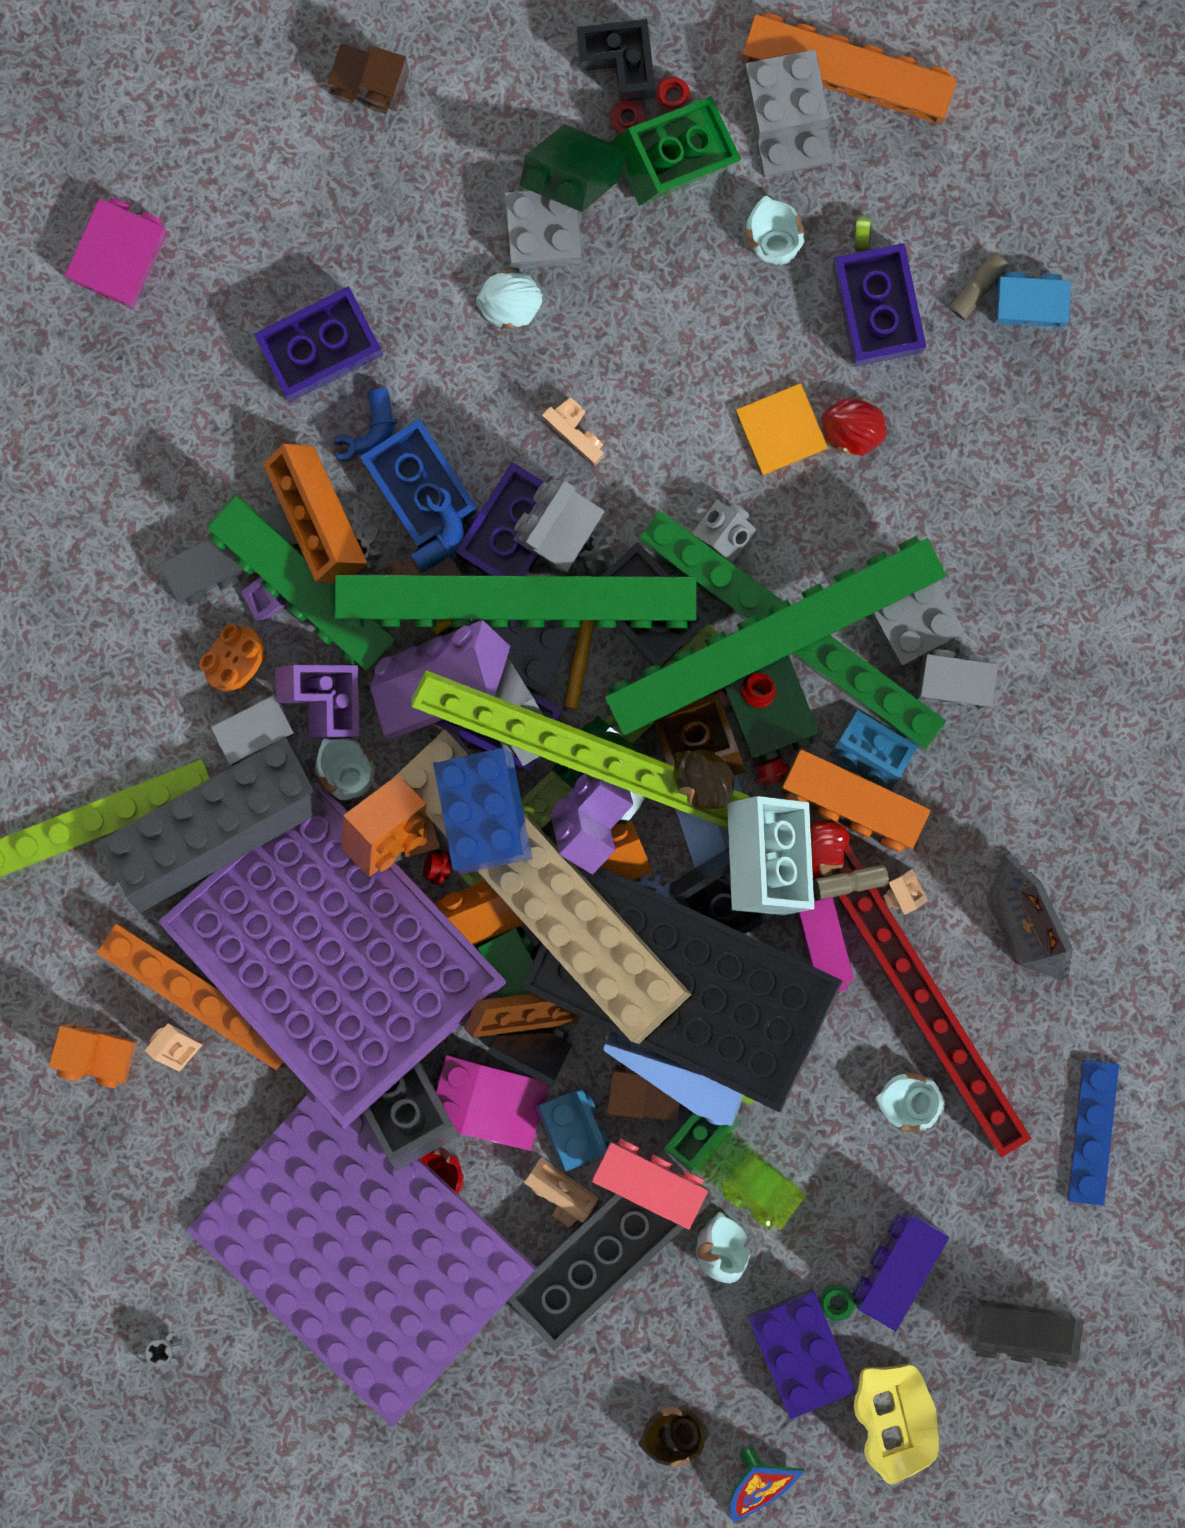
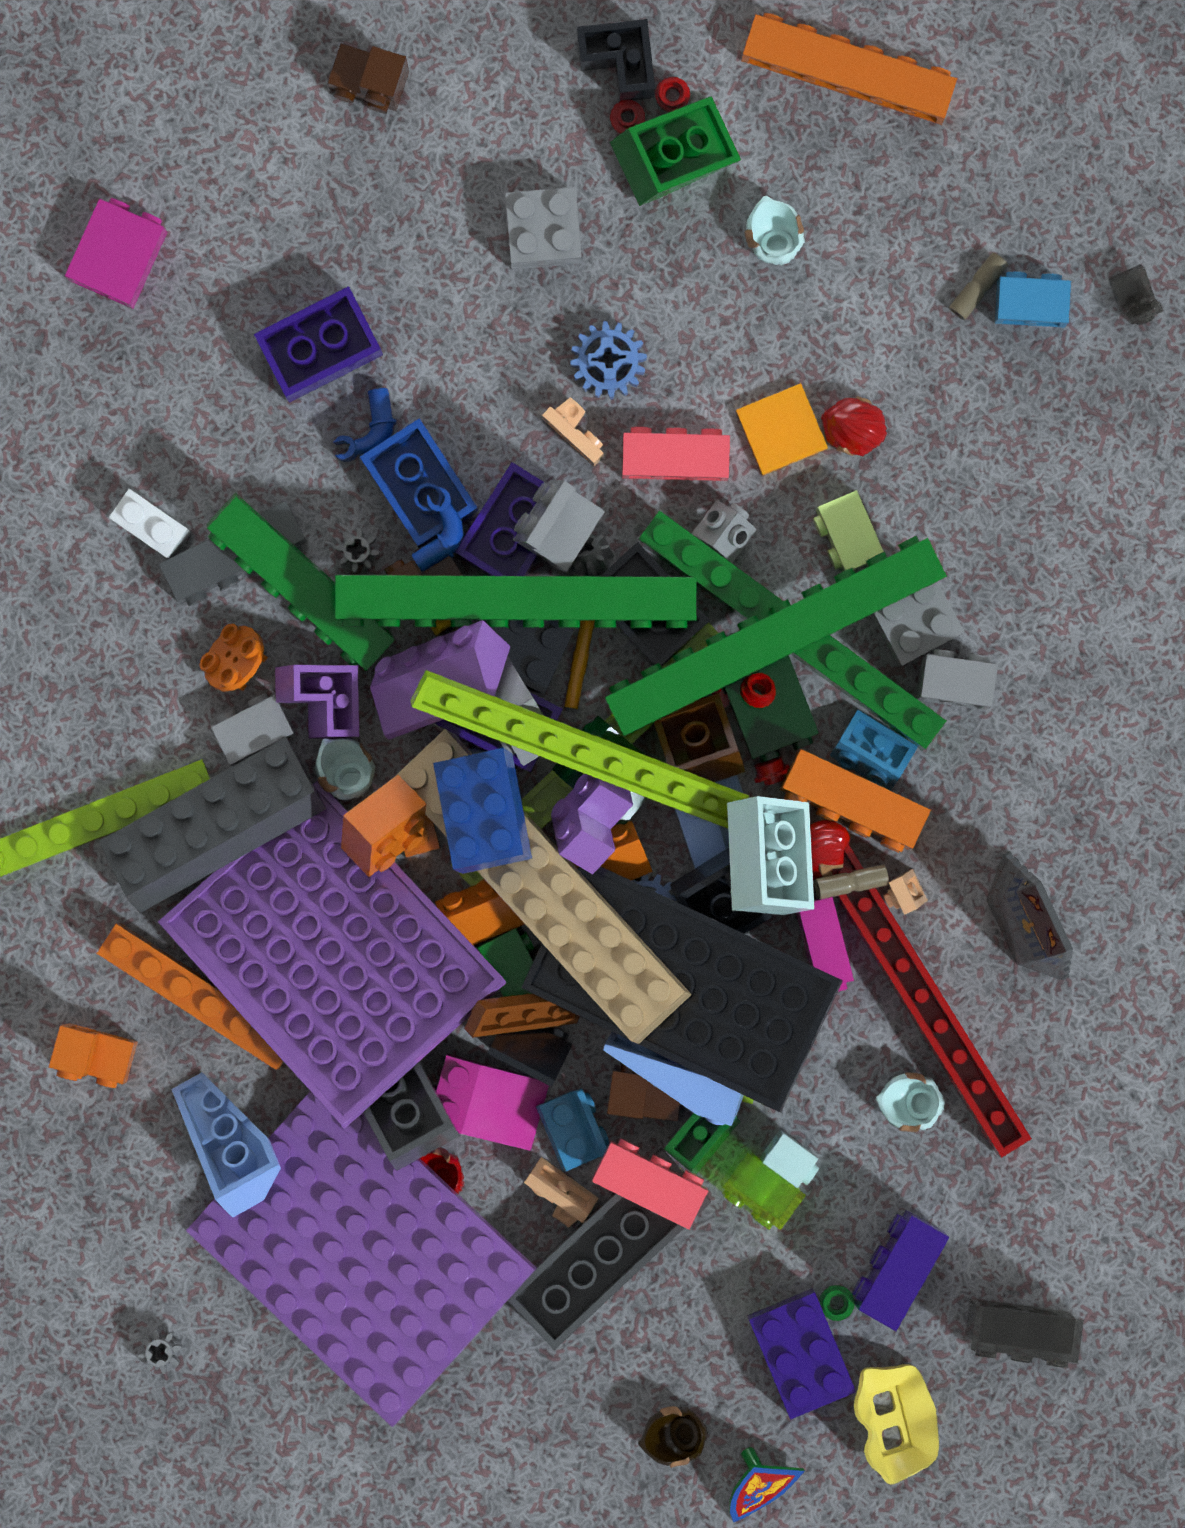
light nougat hinge [144,1024,202,1072] -> none
medium lavender plate [241,577,288,622] -> none
orange brick [263,444,368,583] -> none
red plate [423,850,451,886] -> none
light aqua hair [476,270,543,329] -> none
dark green brick [519,124,626,212] -> none
dark brown hair [673,749,735,810] -> none
light aqua hair [696,1212,752,1284] -> none
light grey bracket [745,50,834,178] -> none
dark purple brick [832,243,926,367] -> none
lime tile [855,217,872,253] -> none
blue plate [1067,1060,1119,1206] -> none
none -> white brick [109,489,192,559]
none -> light blue wedge [171,1072,281,1217]
none -> medium blue gear [570,321,647,400]
none -> coral brick [622,427,730,481]
none -> light aqua brick [759,1129,819,1188]
none -> yellowish green brick [813,490,884,572]
none -> clear smoke bracket [1108,264,1163,325]

